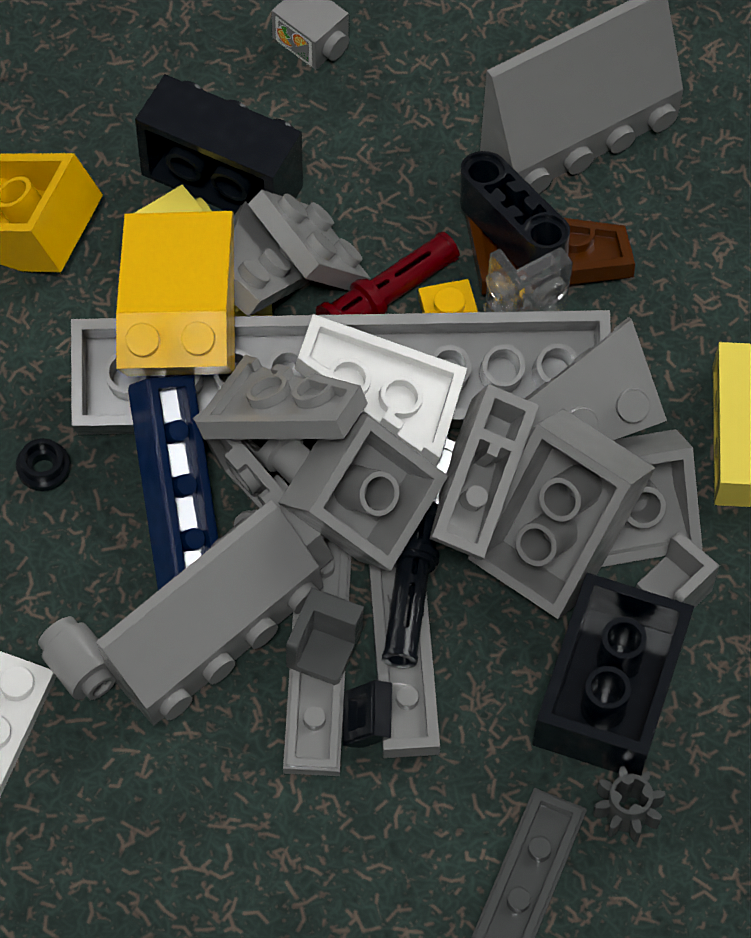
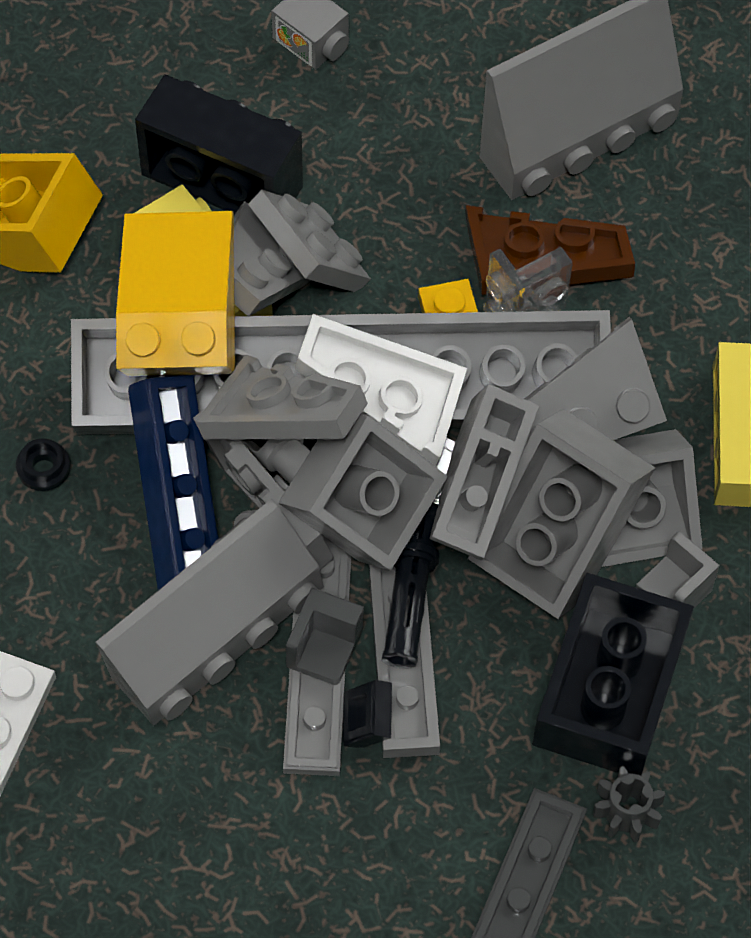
light grey brick [38,616,116,700] -> none
dark red pin [316,232,460,315] -> none
black beam [460,151,570,283] -> none

